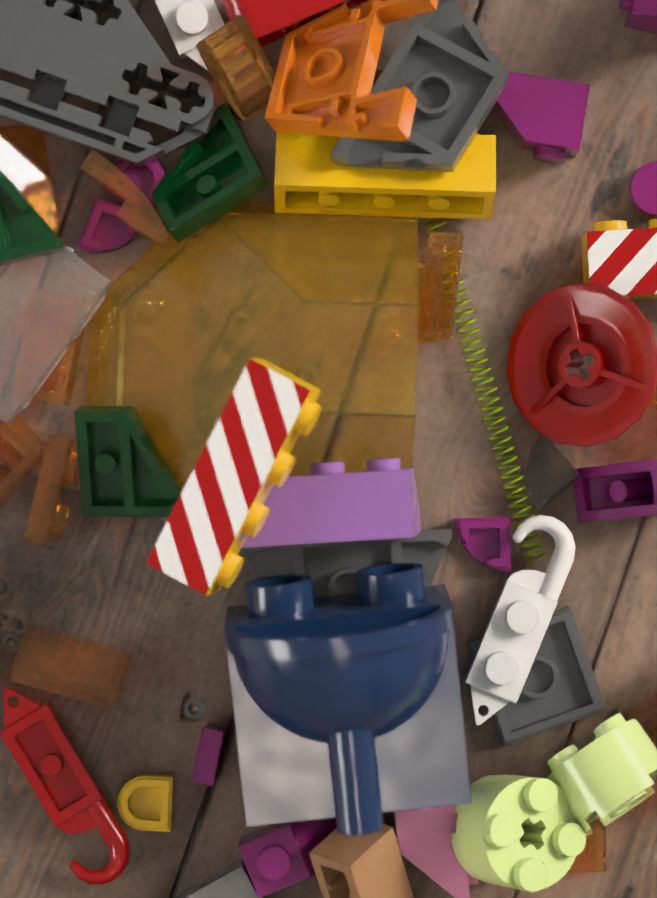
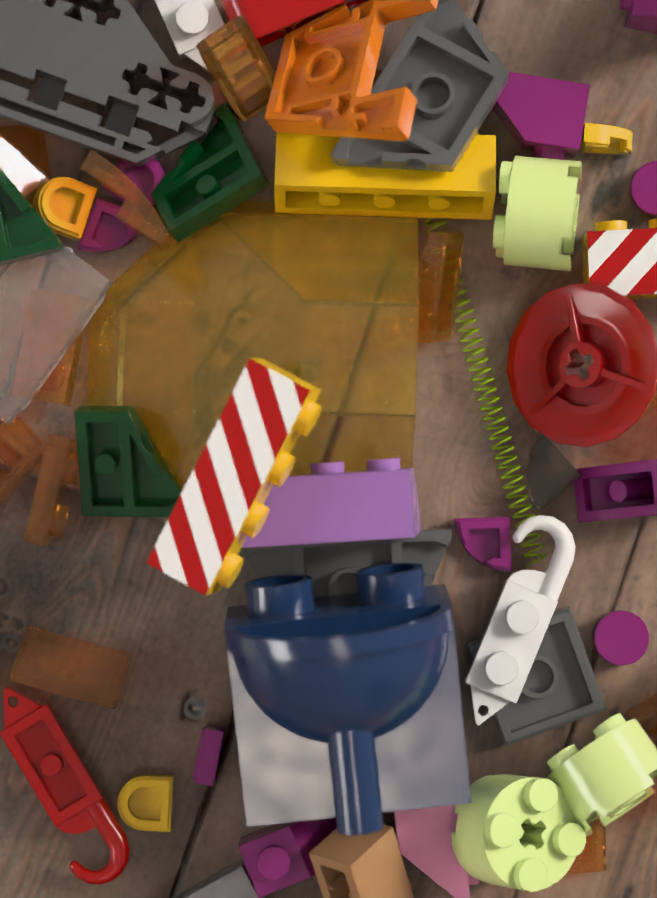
none -> yellow tile [33,177,97,241]
none -> yellowish green brick [493,156,582,271]
none -> yellow tile [579,123,633,155]
none -> magenta tile [593,610,649,665]

